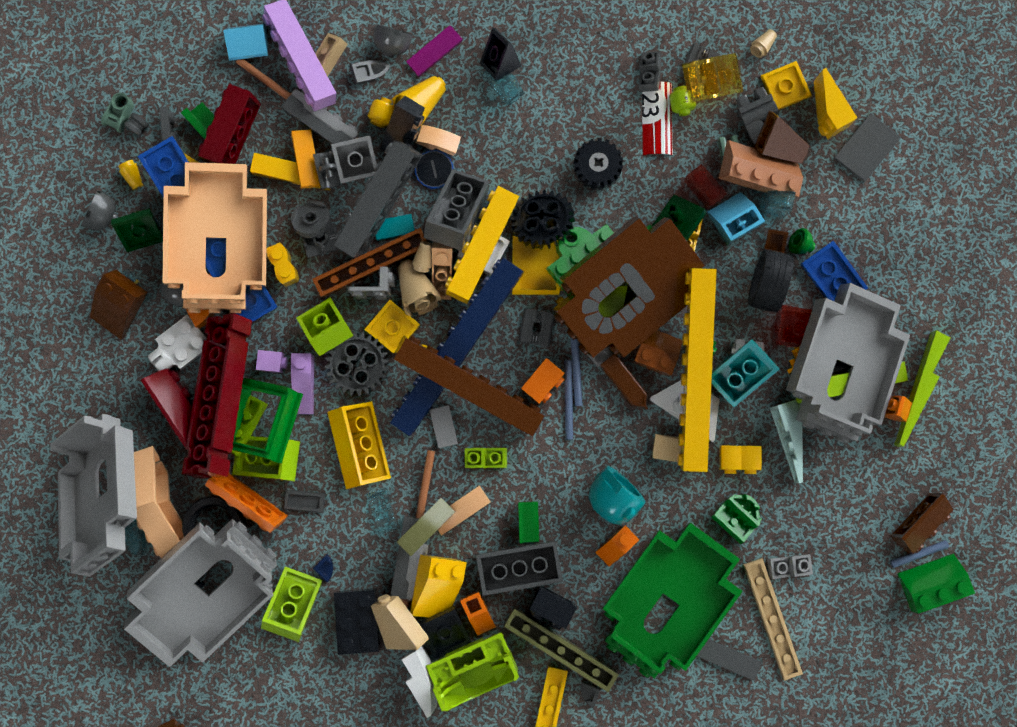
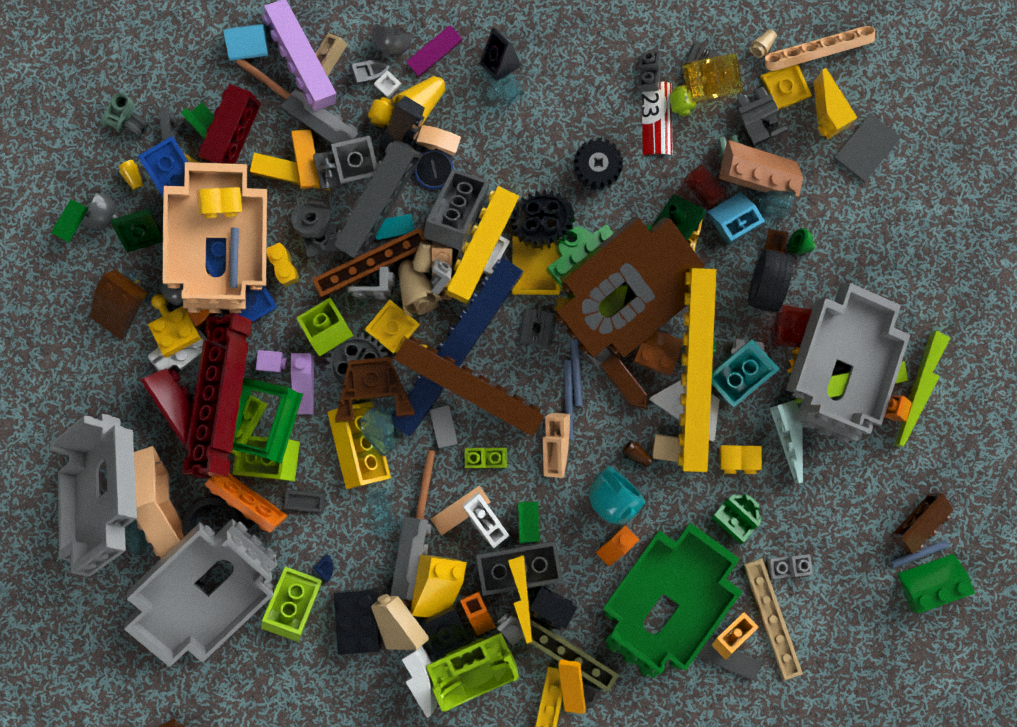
olive slope [397,498,455,556] -> none
orange brick [521,358,565,404] -> none
reddish brown slope [754,111,810,164] -> none
blue plate [800,241,868,301] -> none
none -> green panel [51,199,88,243]
none -> yellow plate [148,294,201,358]
none -> yellow brick [197,187,242,219]
none -> sand blue piece [229,228,239,288]
none -> reddish brown wing [335,357,415,423]
none -> clear light blue slope [360,408,396,456]
none -> white plate [374,70,402,99]
none -> light grey bracket [431,259,452,295]
none -> white slope [462,493,509,548]
none -> light grey bracket [497,613,524,646]
none -> yellow slope [508,555,532,644]
none -> light nougat slope [543,413,570,478]
none -> light orange tile [558,660,586,714]
none -> reddish brown cone [622,440,653,467]
none -> light orange brick [712,612,759,660]
none -> light nougat beam [765,26,875,71]

